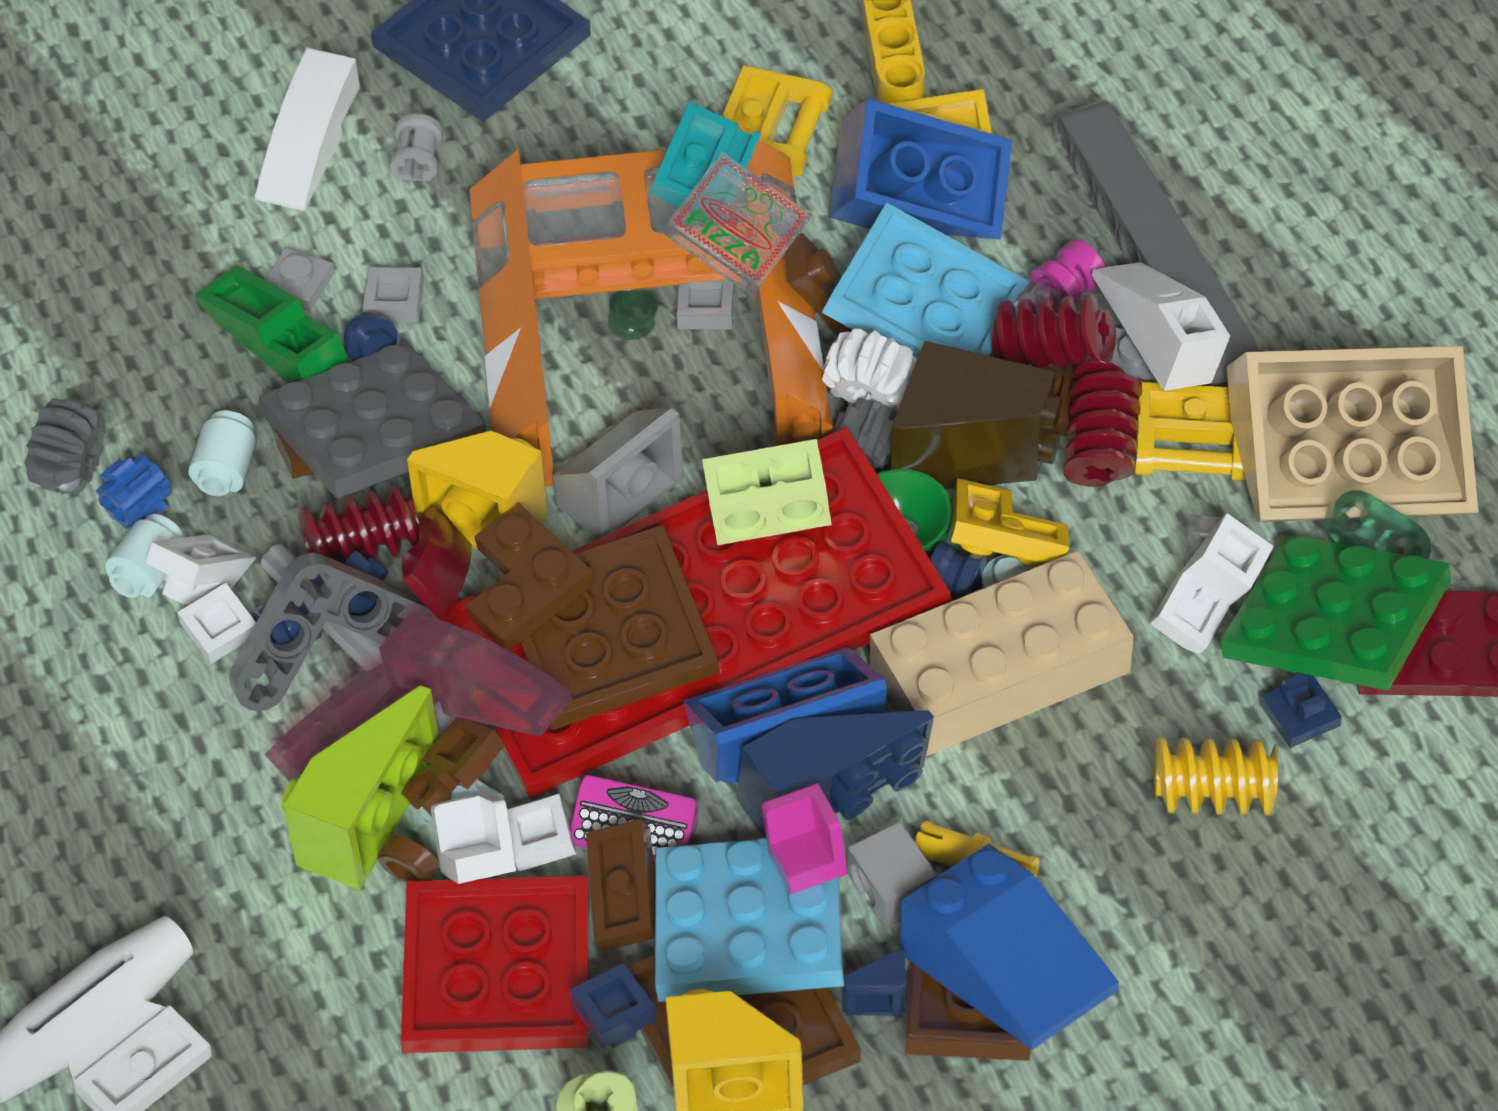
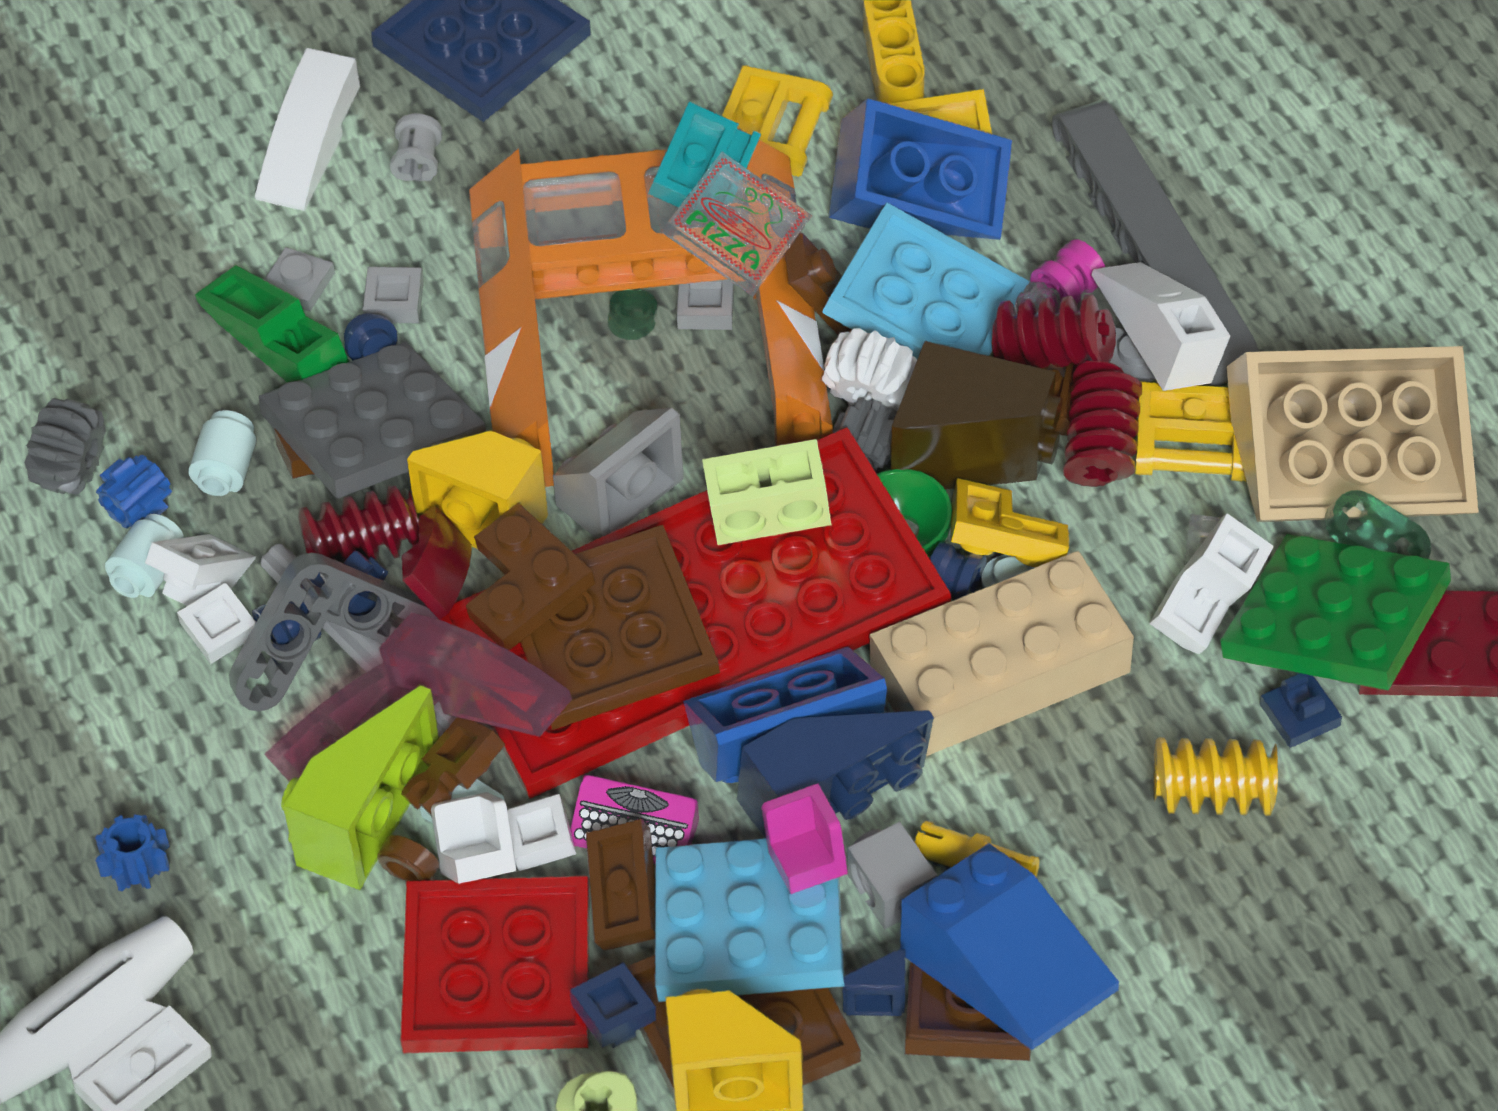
none -> blue gear [95,814,170,892]

